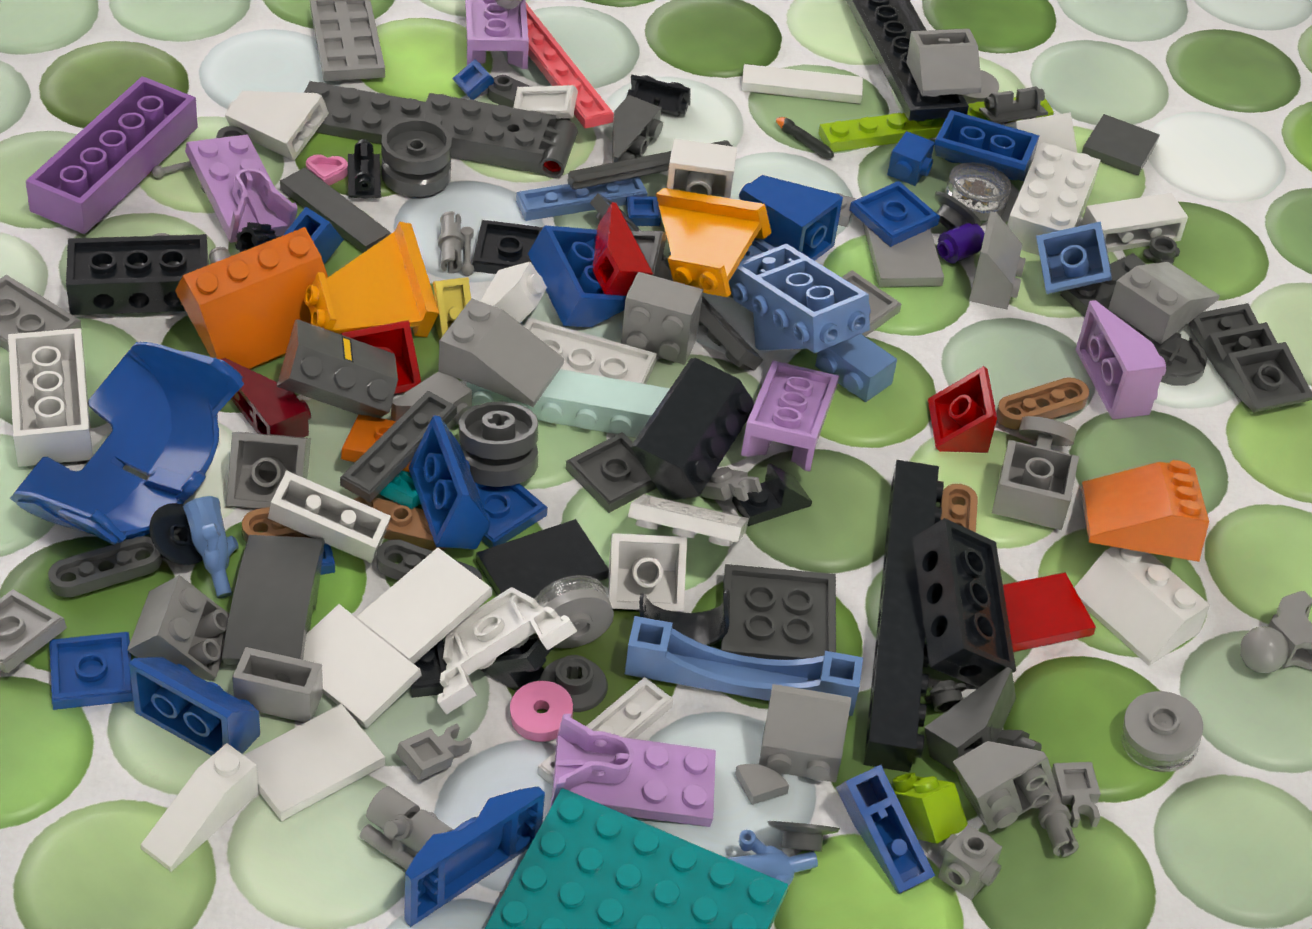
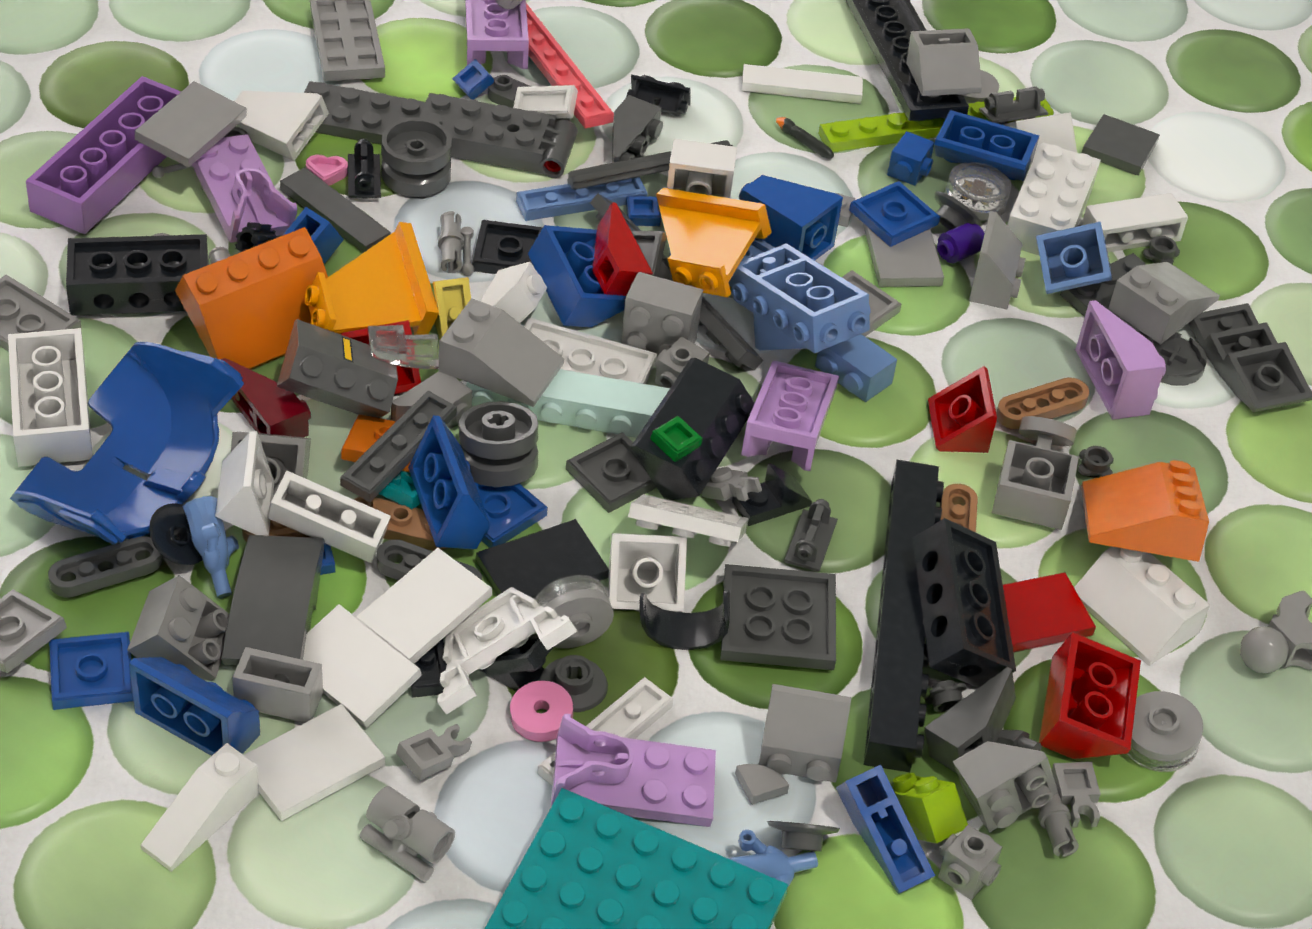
blue slope [404,786,545,927] -> none
medium blue arch [625,616,863,716] -> none
none -> light grey tile [135,81,247,168]
none -> white slope [215,431,274,536]
none -> clear slope [368,325,439,369]
none -> green tile [650,416,703,462]
none -> light grey brick [655,336,710,388]
none -> dark grey hinge [784,499,838,572]
none -> red slope [1039,632,1141,759]
none -> dark grey plate [1078,446,1114,478]

